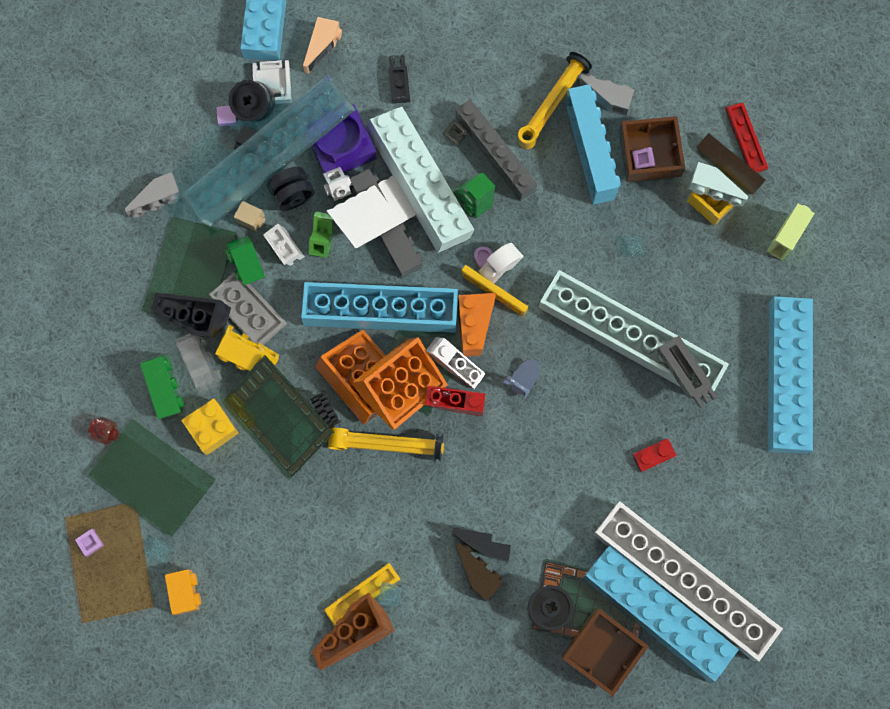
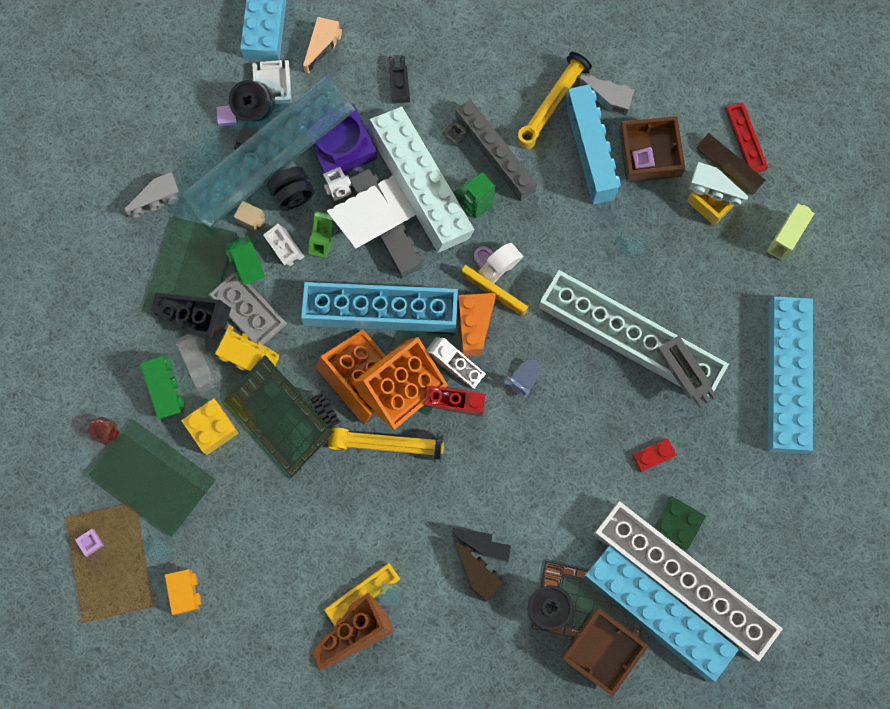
none -> dark green plate [653,496,706,551]

